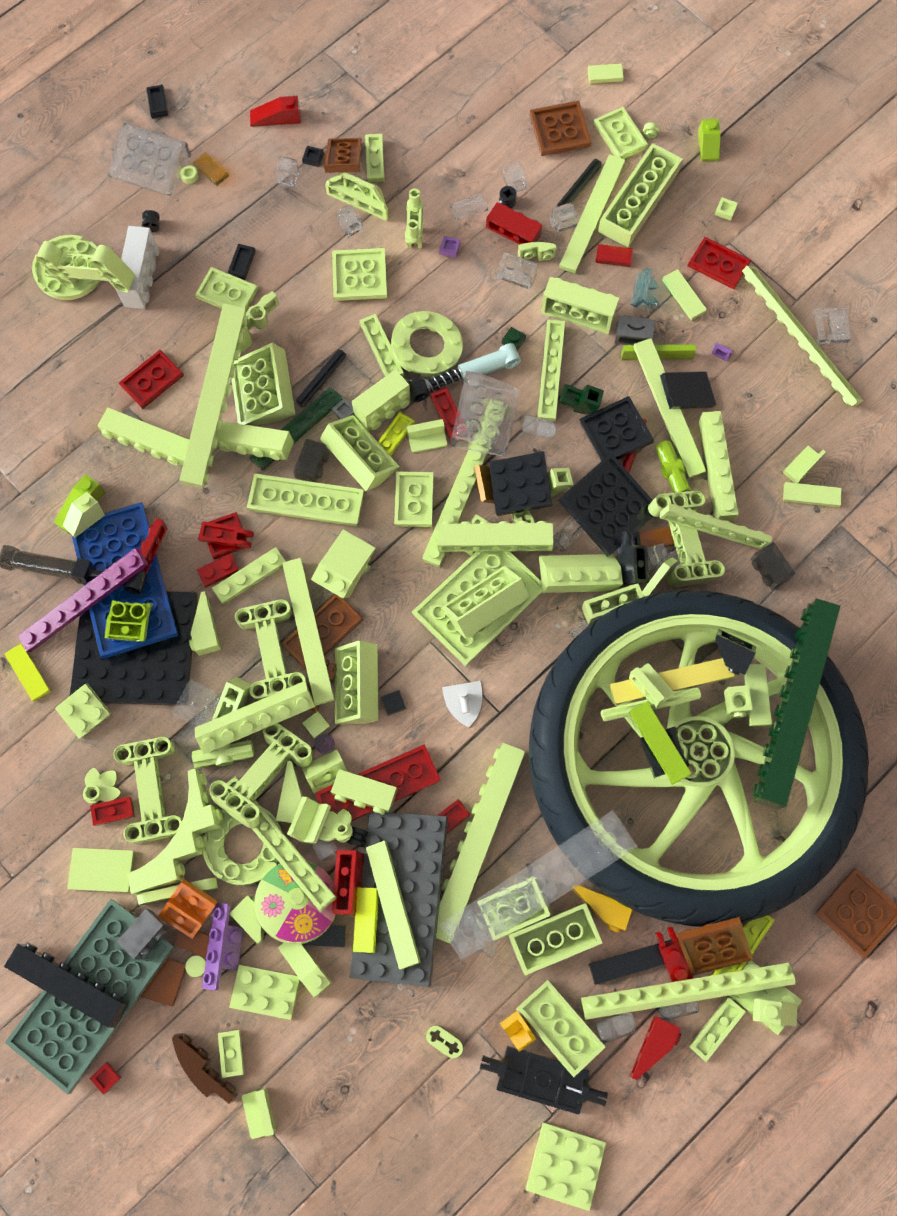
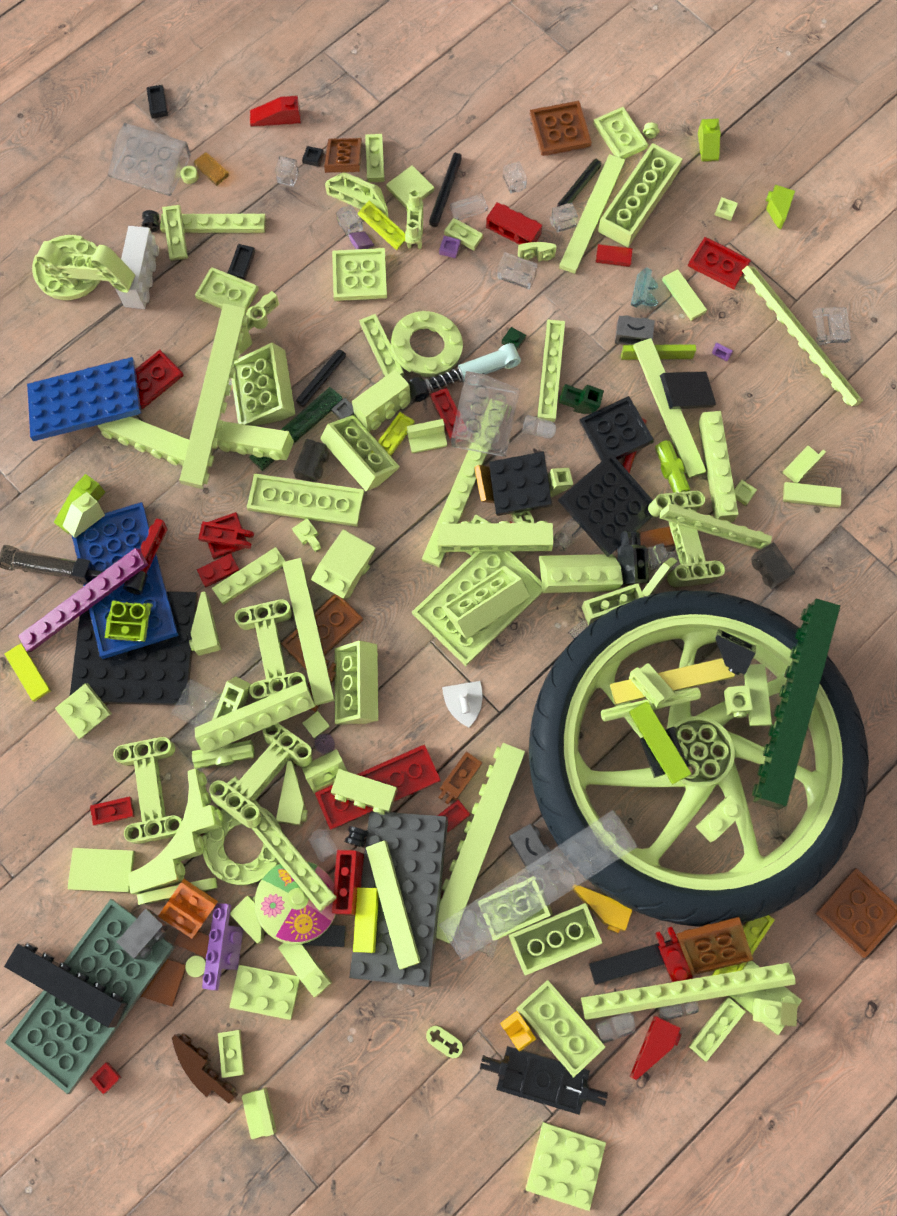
yellowish green plate [83,768,121,804] -> none
yellowish green panel [287,797,331,844] -> none
yellowish green plate [318,809,353,842] -> none
black tile [381,690,406,716] -> none
yellowish green plate [394,472,434,527] -> none
black wheel [499,186,517,209] -> none
yellowish green brick [541,277,619,334] -> none
yellowish green tile [588,64,623,84] -> none
none -> blue plate [27,357,141,442]
none -> yellowish green plate [160,214,266,233]
none -> yellowish green tile [162,205,188,261]
none -> yellowish green plate [292,518,321,552]
none -> medium lavender slope [349,231,374,250]
none -> neon yellow tile [357,200,405,250]
none -> yellowish green tile [386,166,434,208]
none -> black axle [429,152,462,227]
none -> dark orange hinge [438,751,482,804]
none -> yellowish green plate [444,218,483,251]
none -> flat silver brick [509,824,552,873]
none -> yellowish green brick [695,795,745,842]
none -> yellowish green tile [734,480,757,506]
none -> lime slope [766,185,795,229]

